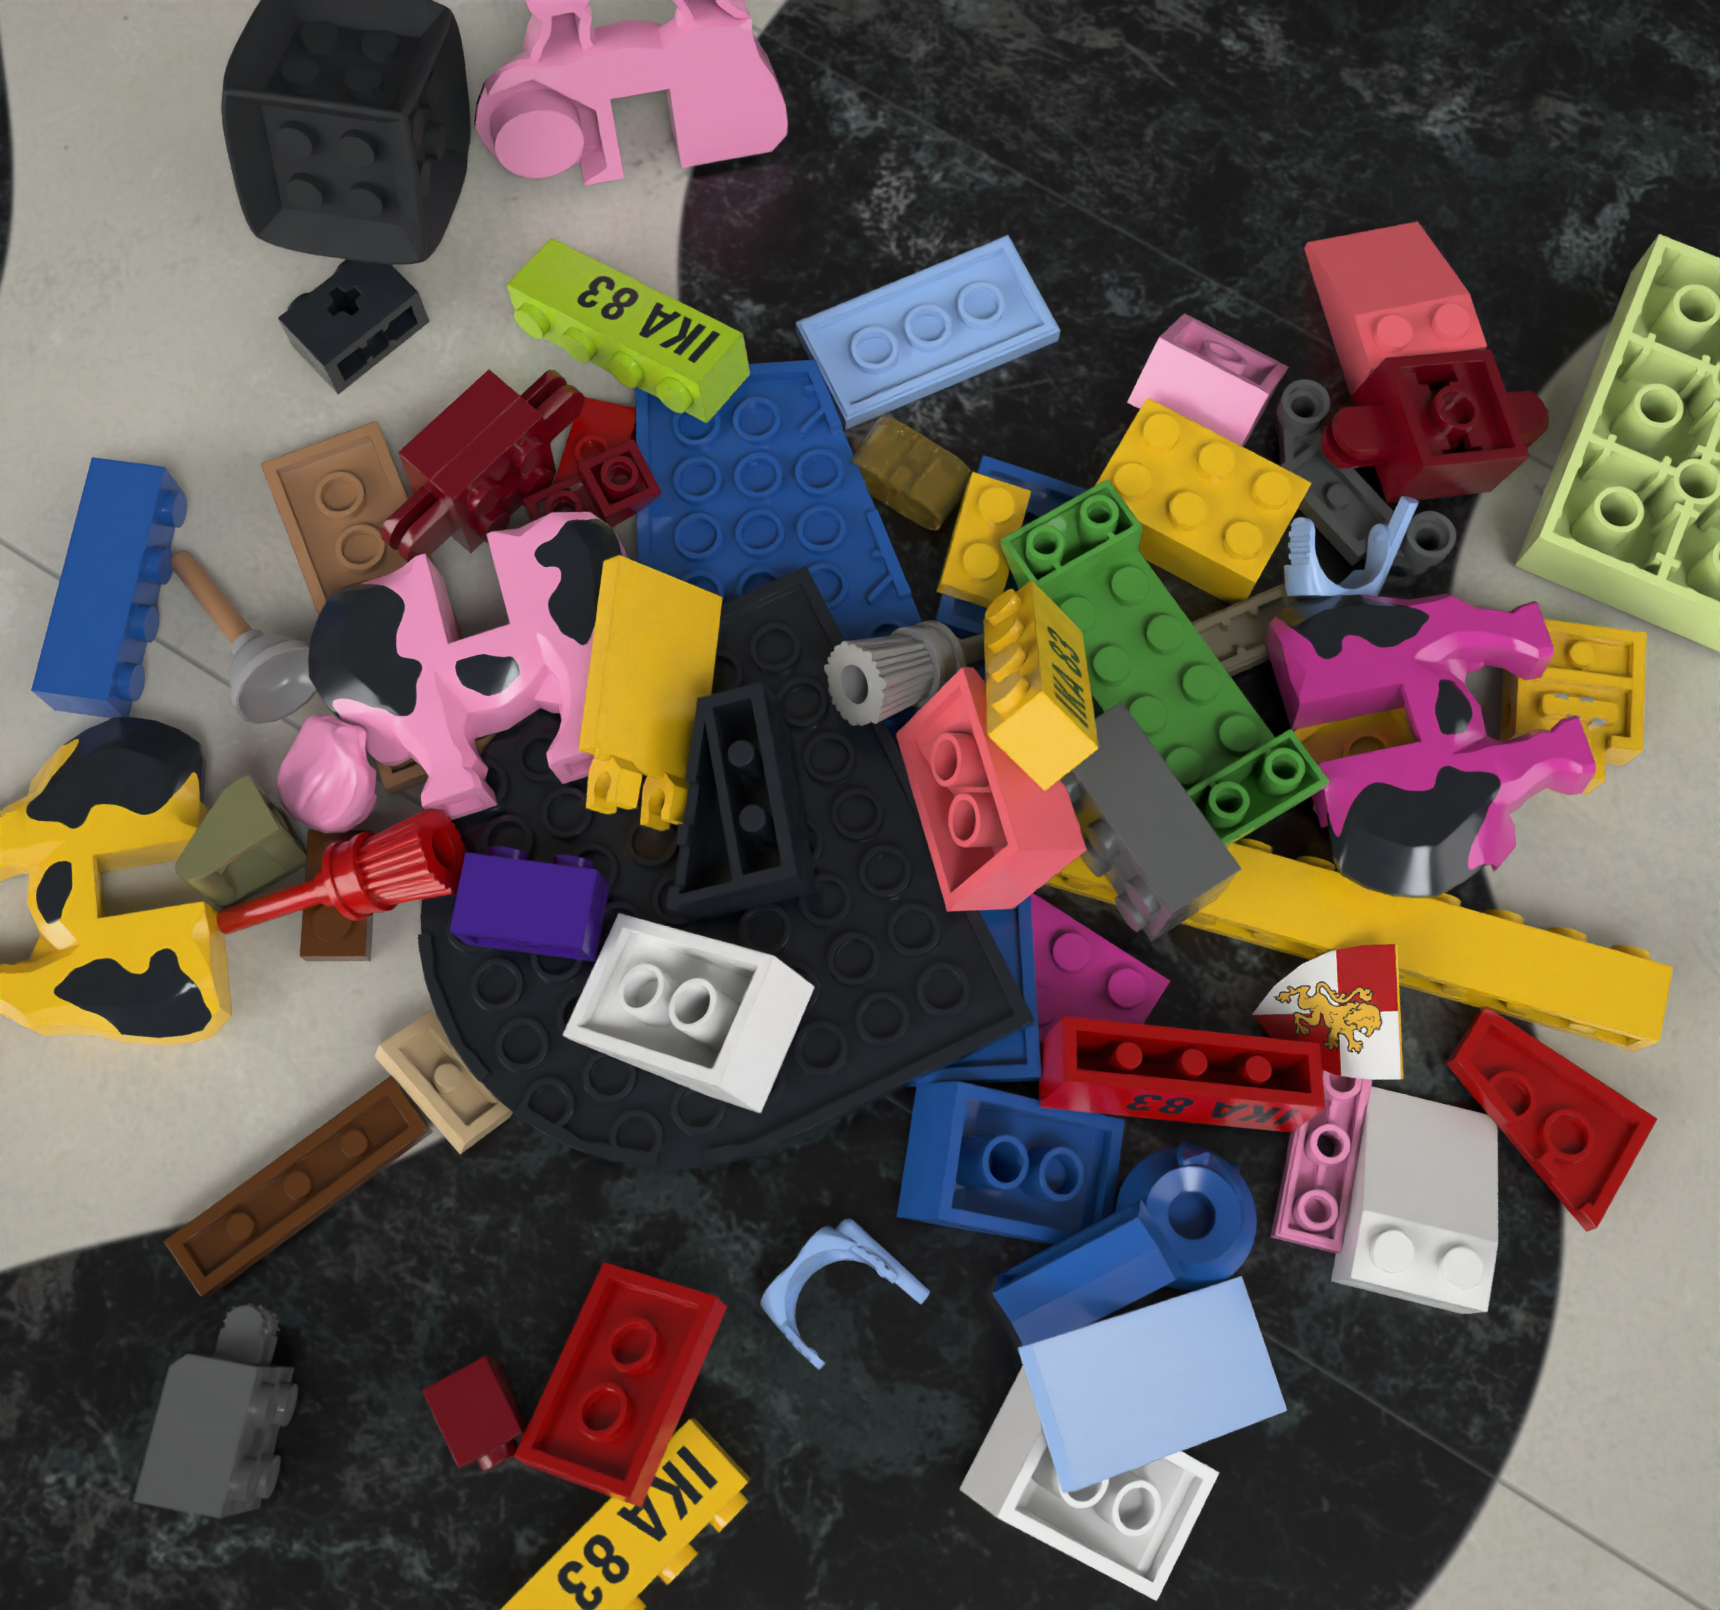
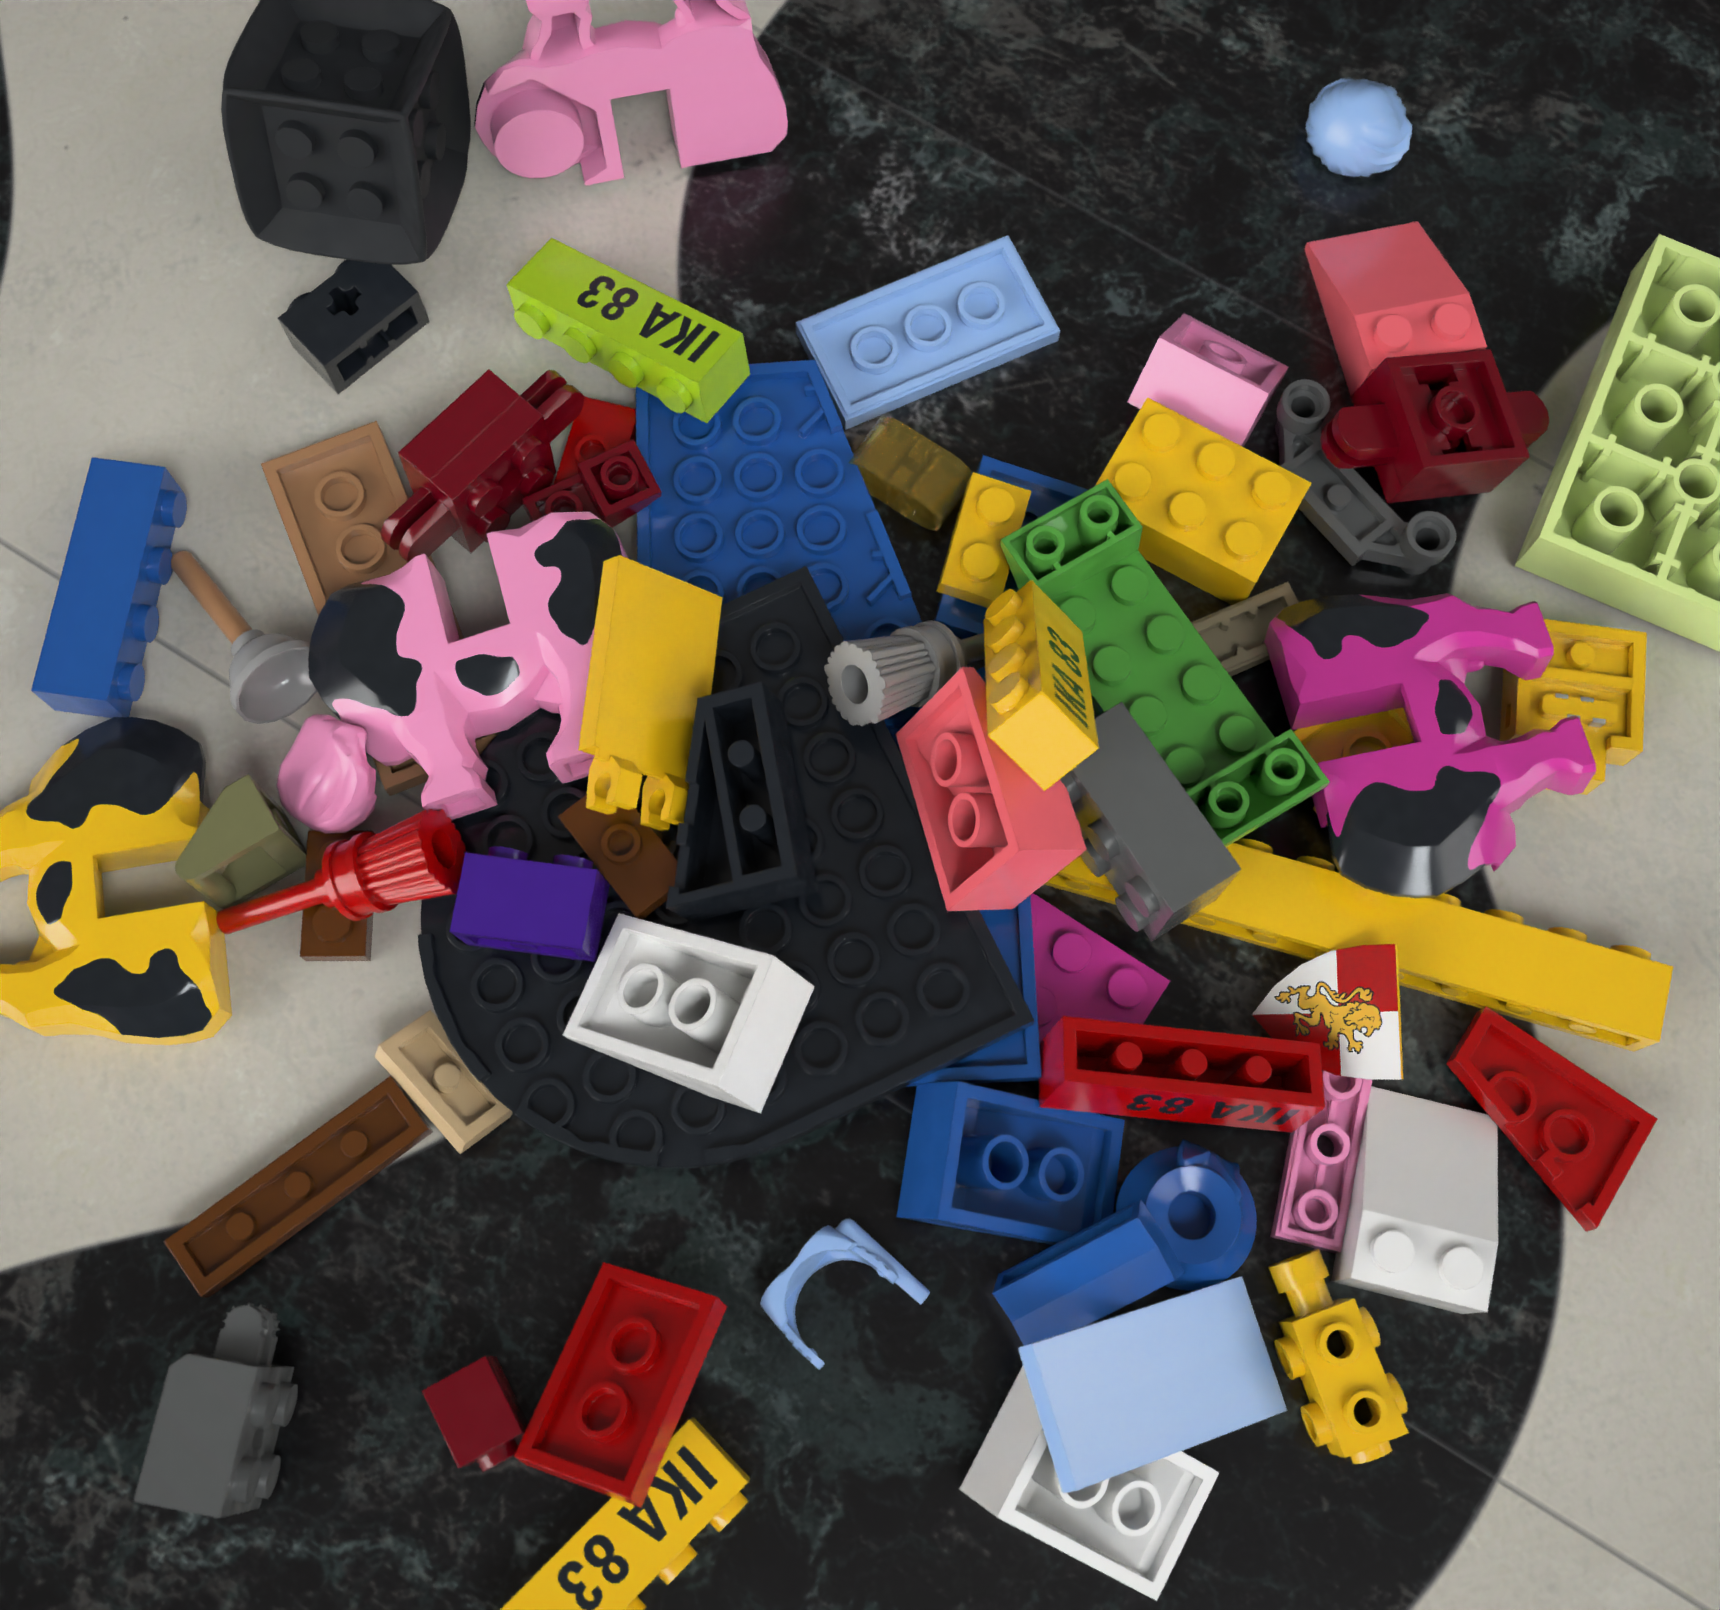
light blue helmet [1284,496,1419,598] -> none
none -> reddish brown plate [557,794,678,920]
none -> yellow brick [1268,1249,1409,1464]
none -> light blue hair [1306,79,1412,177]

